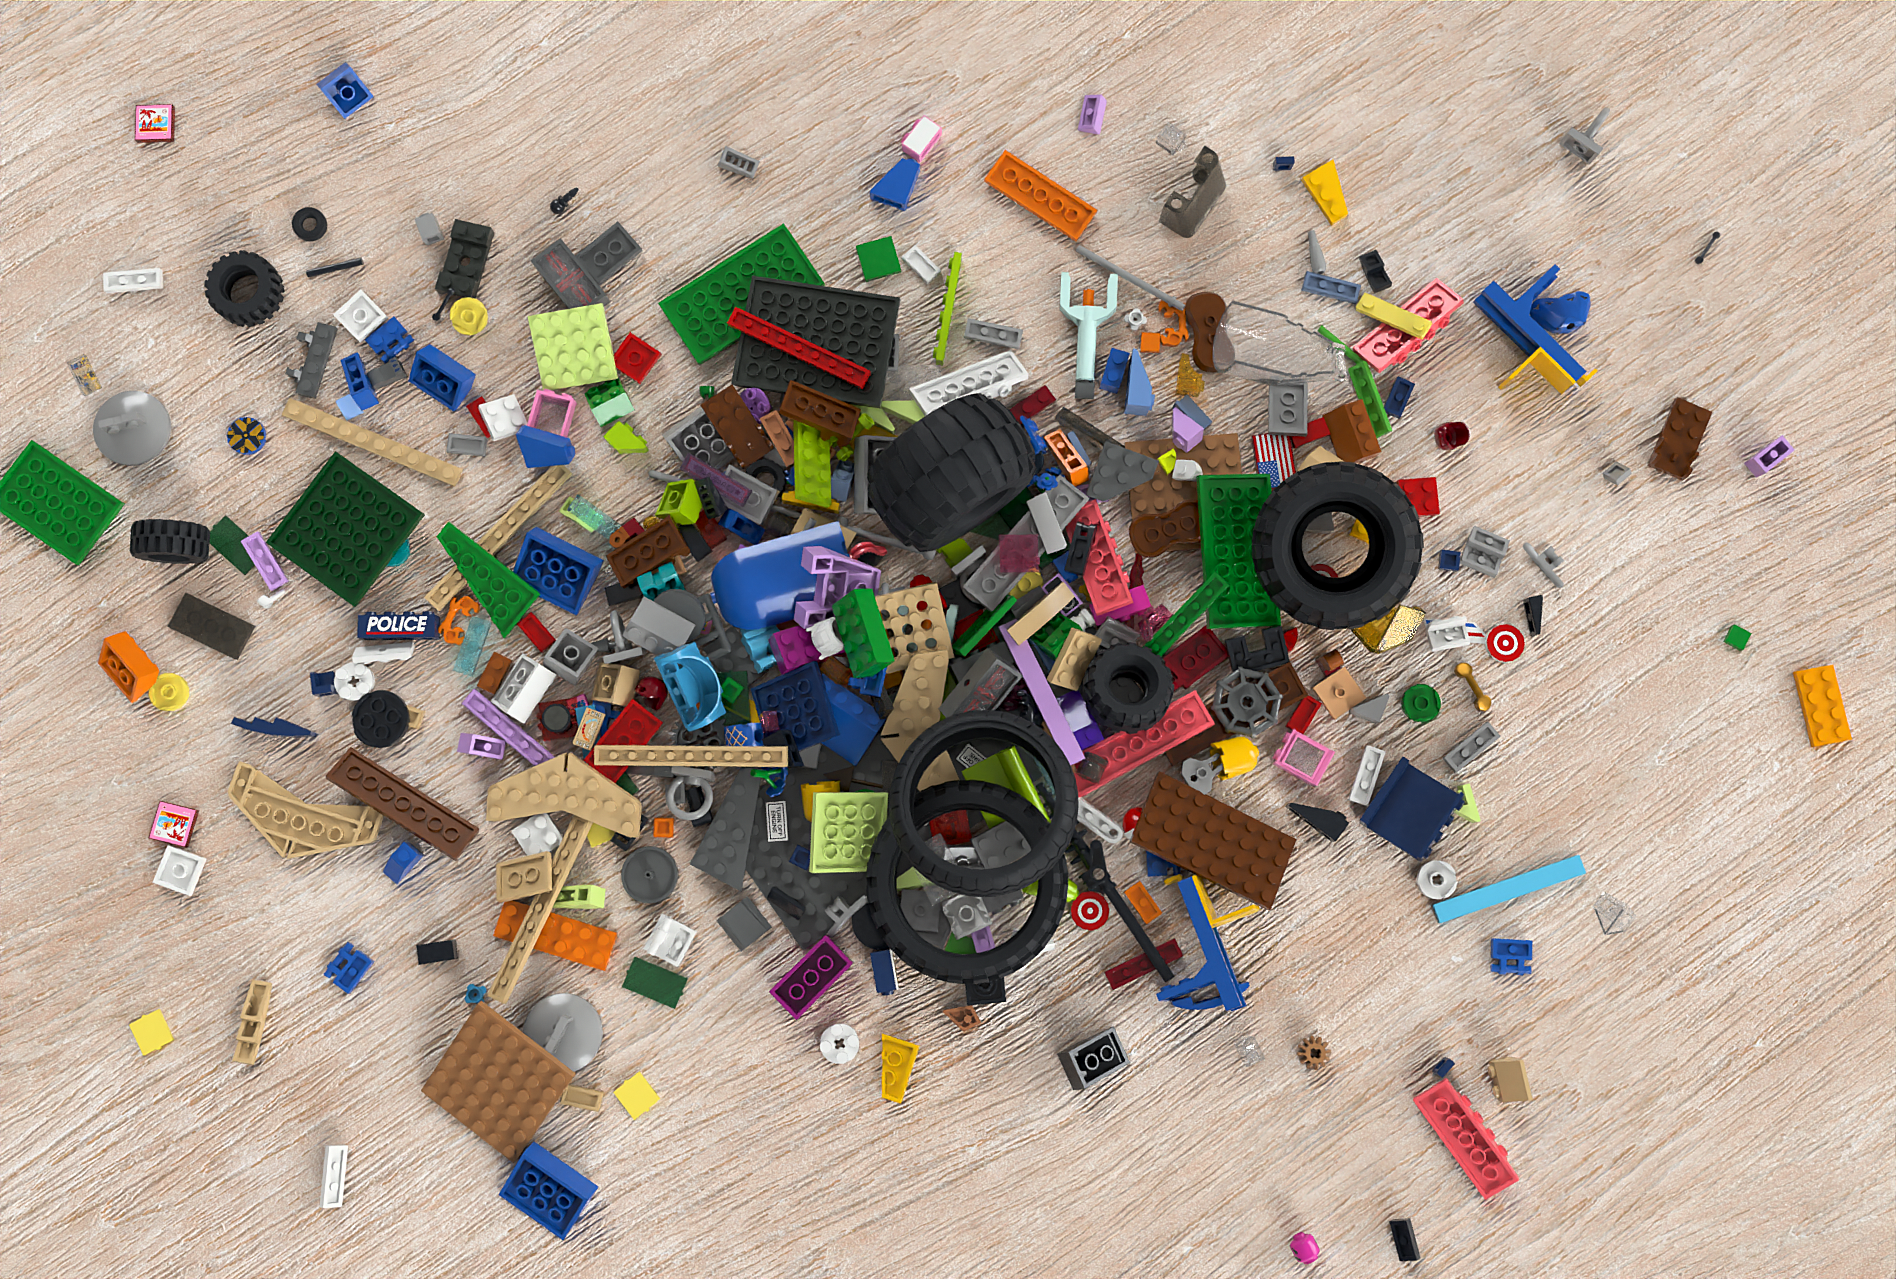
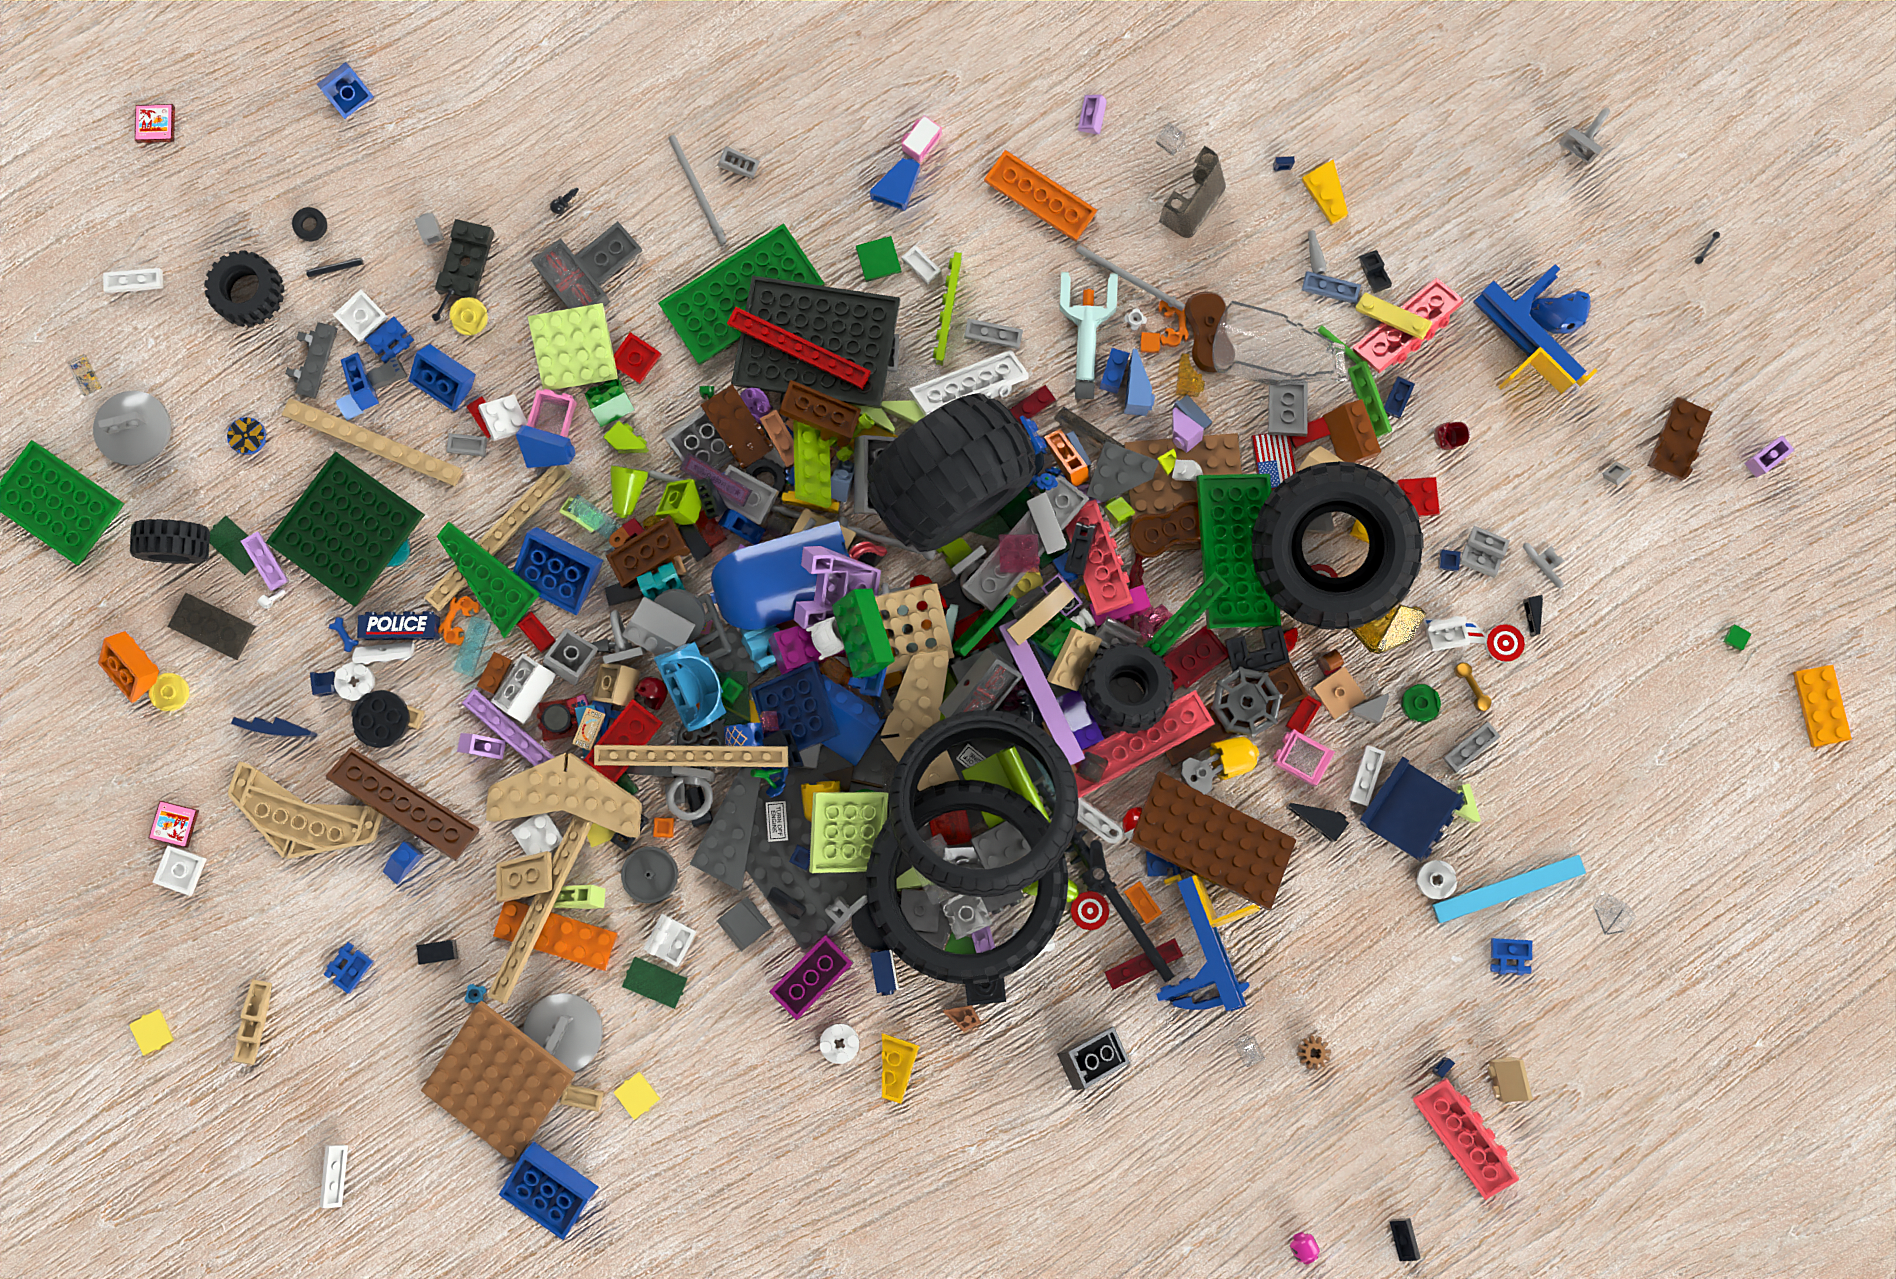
none -> blue piece [328,617,359,652]
none -> lime cone [610,465,648,519]
none -> light grey bar [668,135,727,244]
none -> lime slope [1104,497,1135,529]

